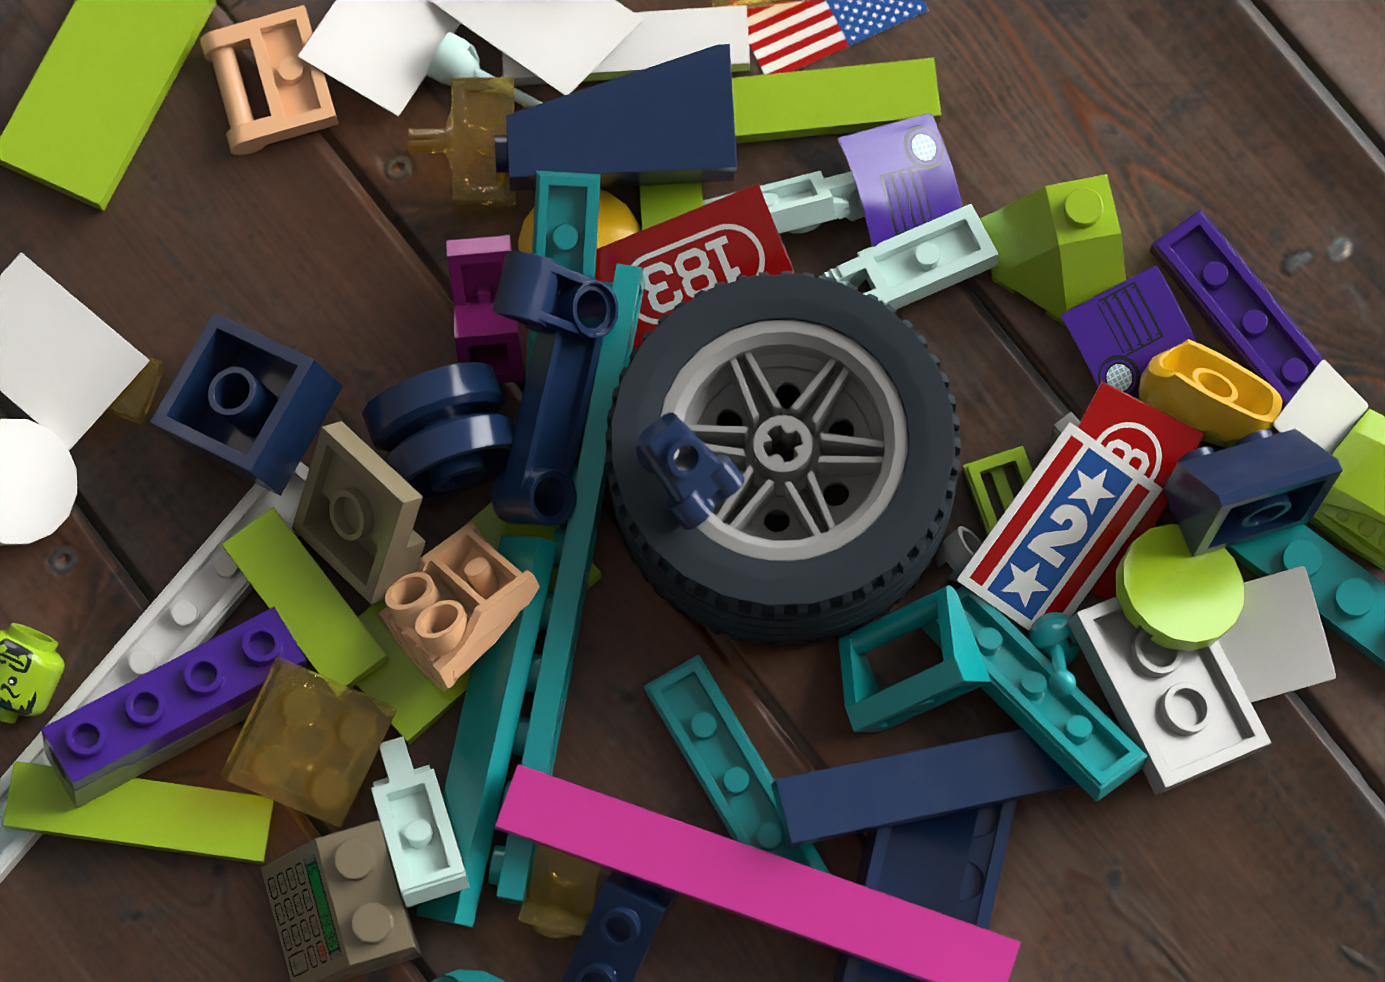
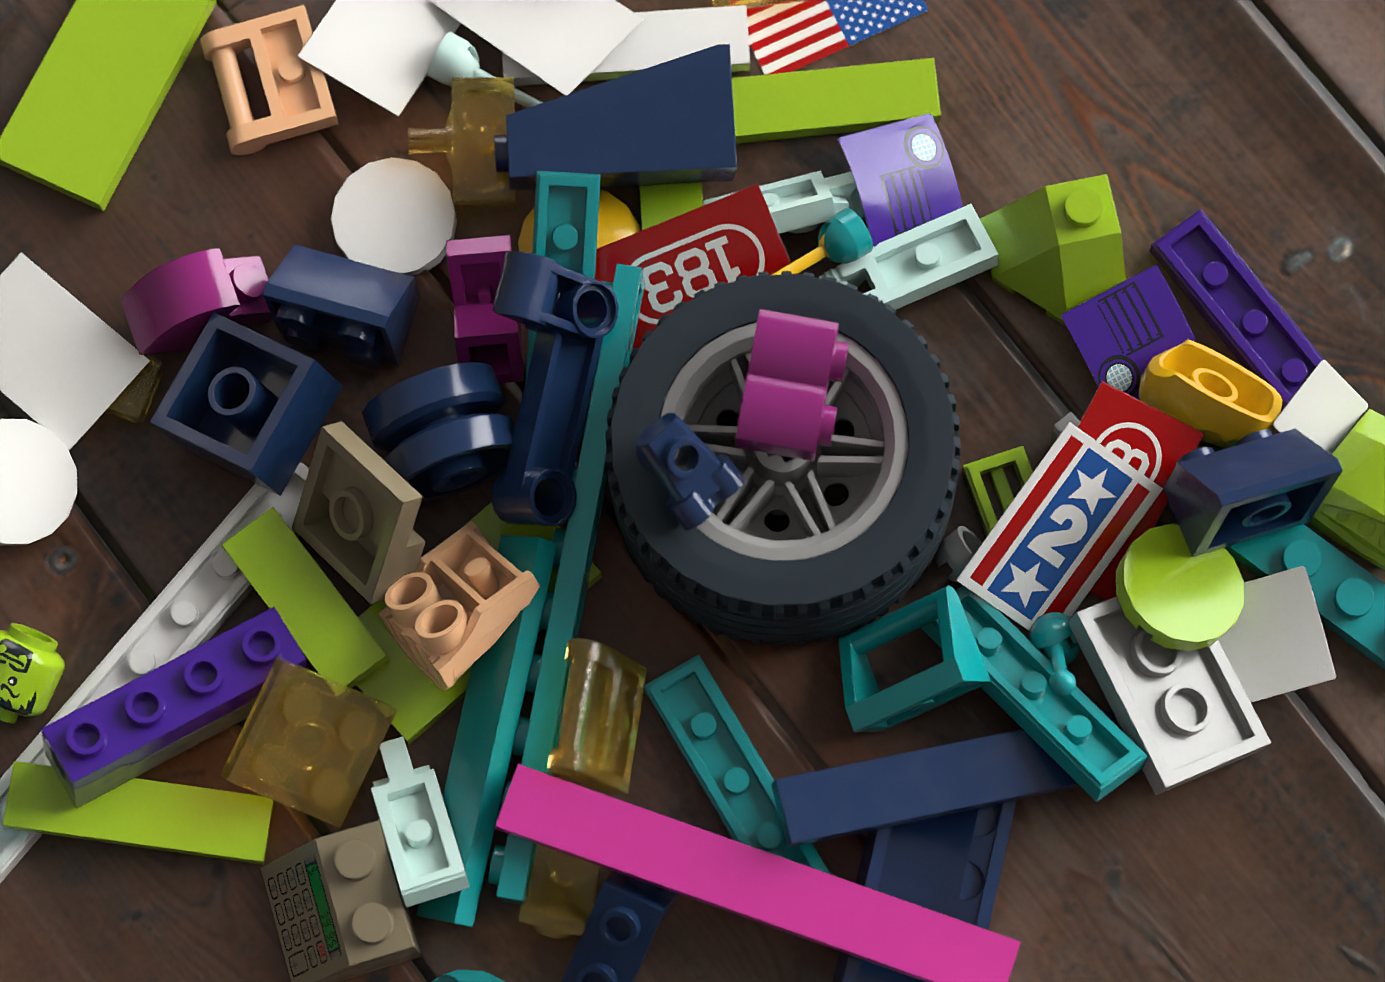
none -> magenta brick [120,248,273,355]
none -> dark blue slope [262,244,421,367]
none -> white tile [331,158,457,276]
none -> clear yellow plate [547,639,647,794]
none -> magenta brick [736,309,849,461]
none -> teal hinge [772,208,873,275]

